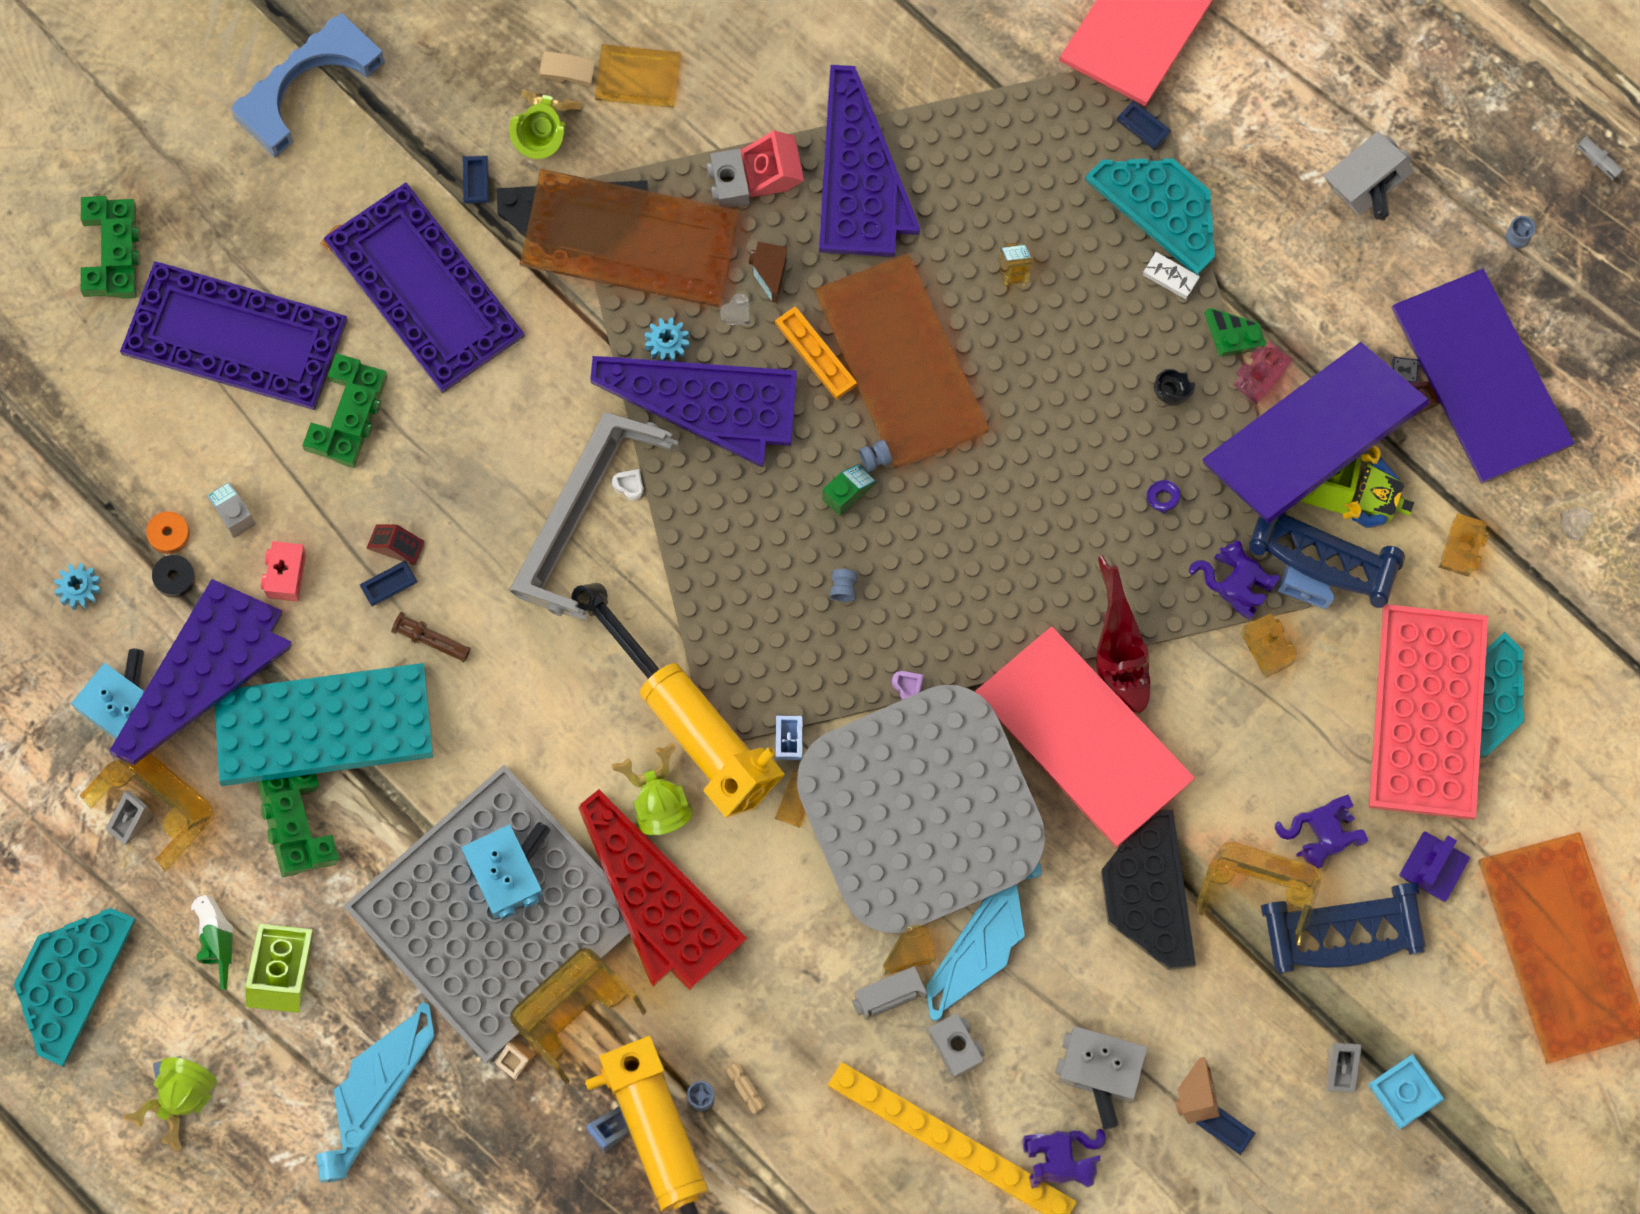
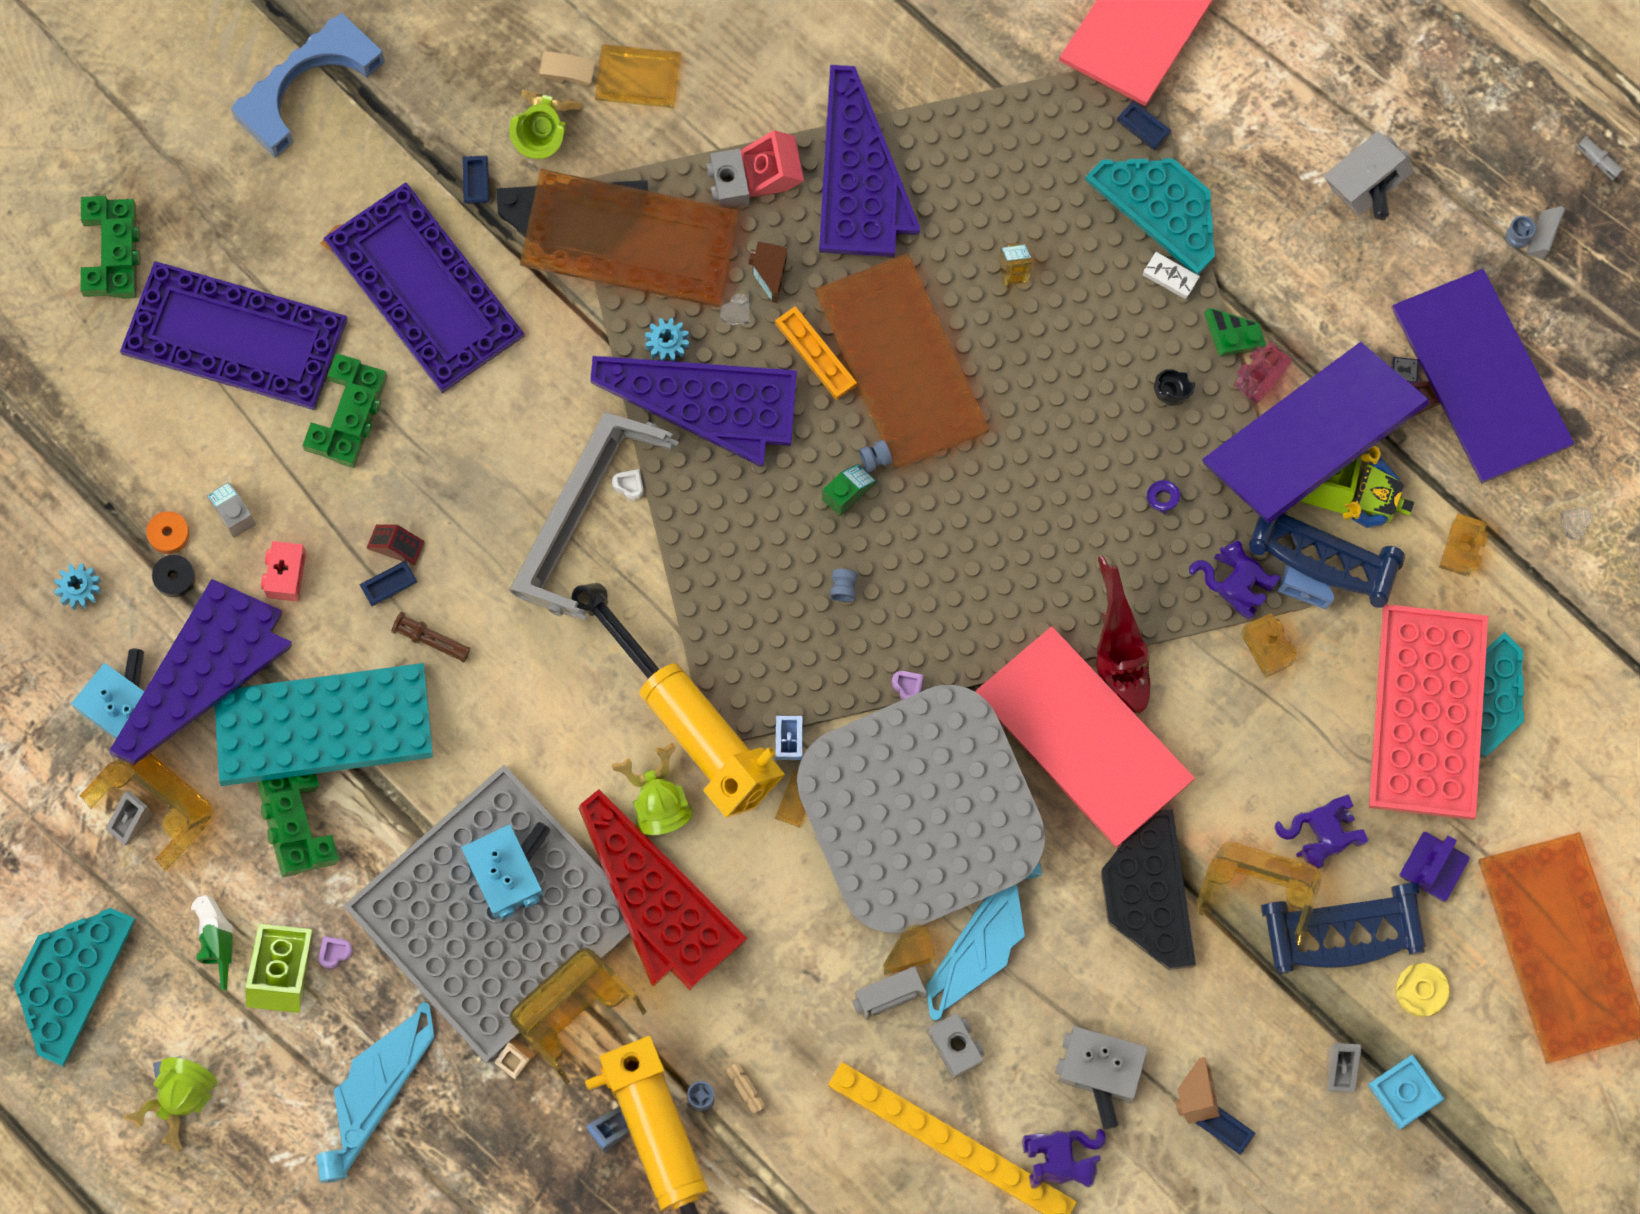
none -> lavender tile [319,936,353,970]
none -> light yellow tile [1395,963,1450,1017]
none -> light grey slope [1527,206,1565,260]

